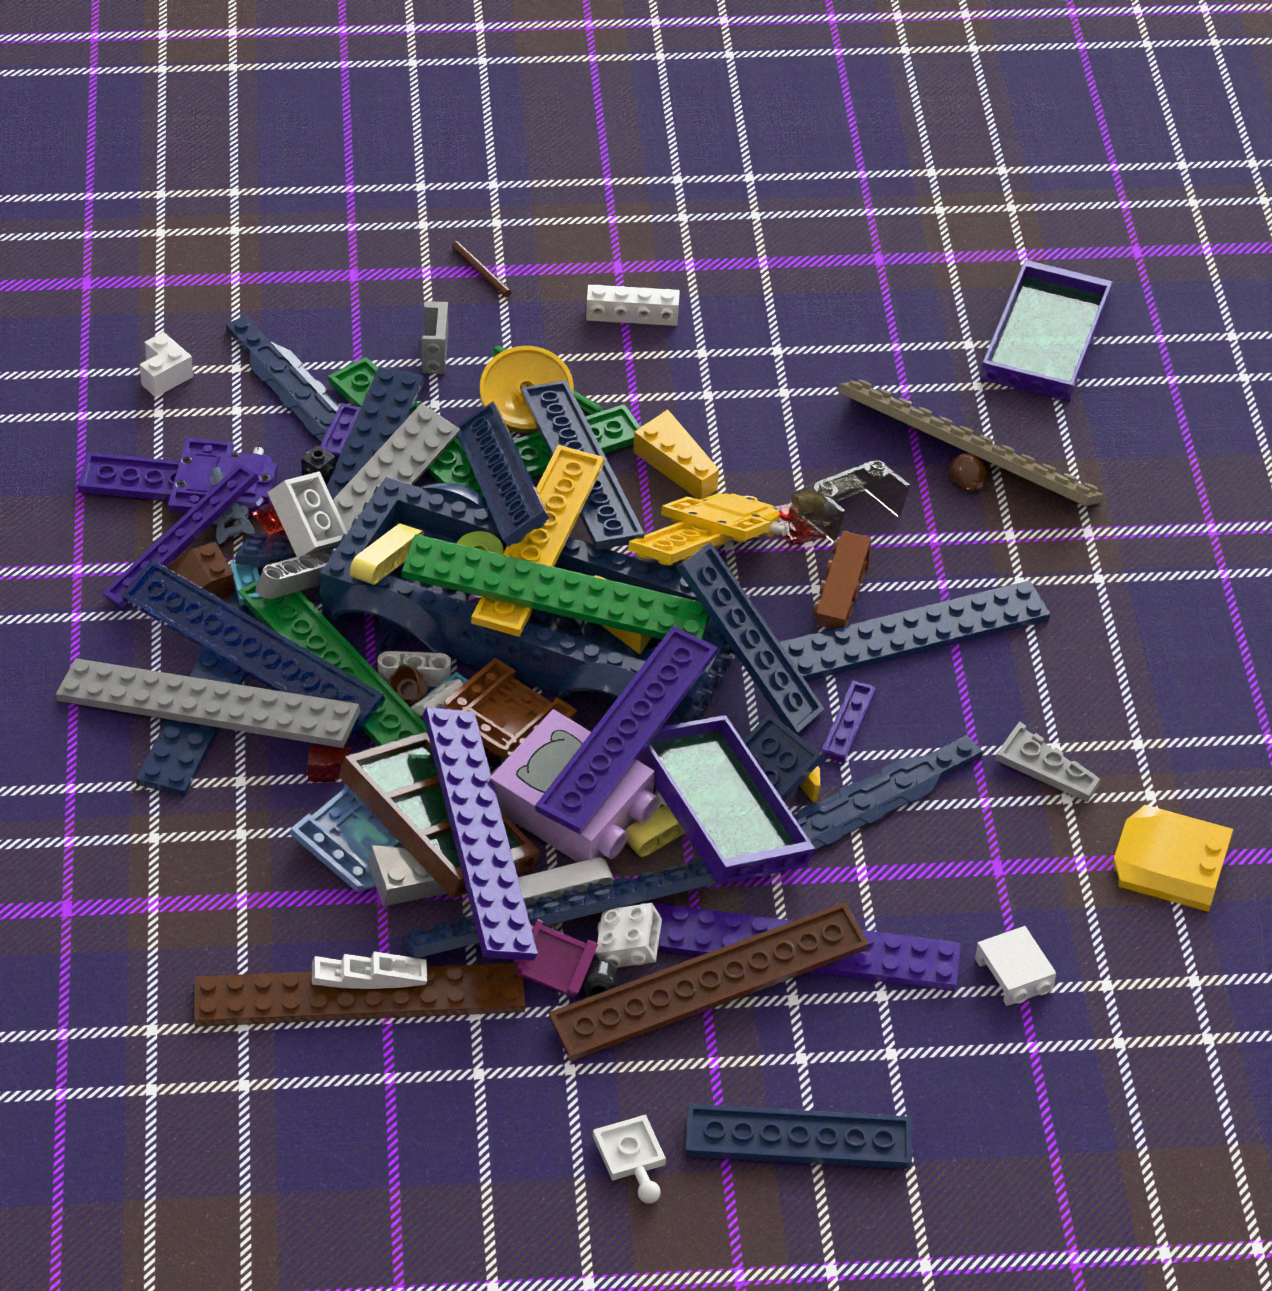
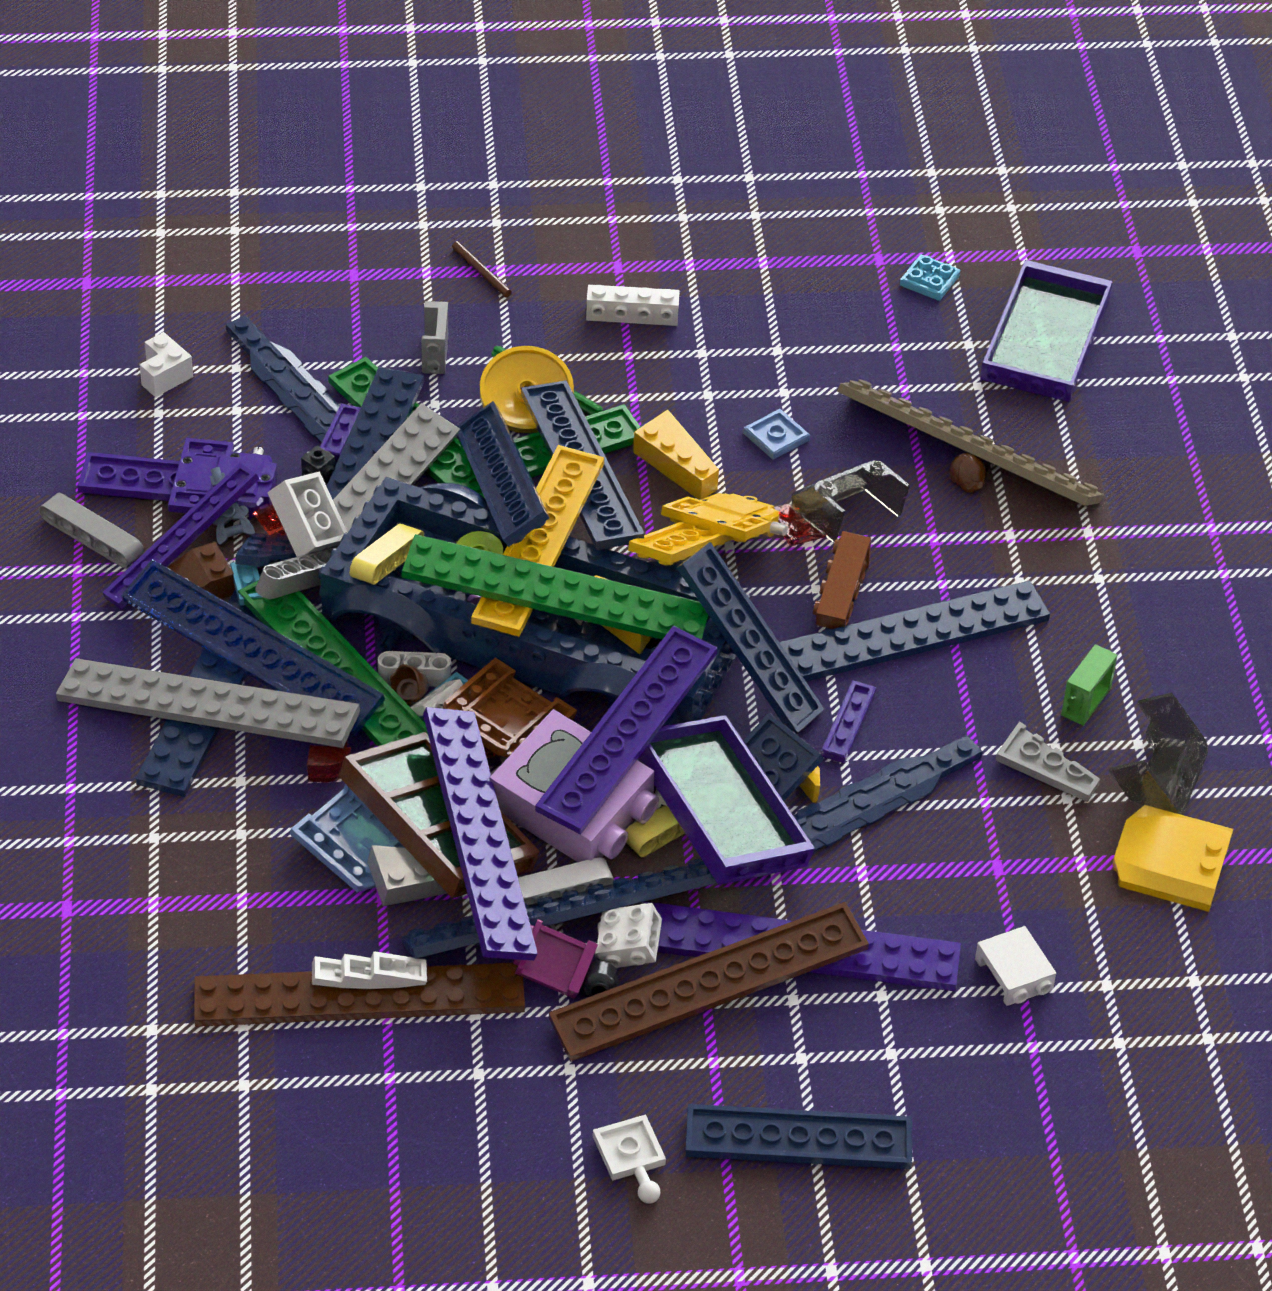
none -> light grey beam [39,493,144,568]
none -> medium blue tile [743,409,810,460]
none -> medium azure tile [900,254,961,301]
none -> bright green window [1061,644,1118,726]
none -> clear smoke windscreen [1109,692,1208,813]

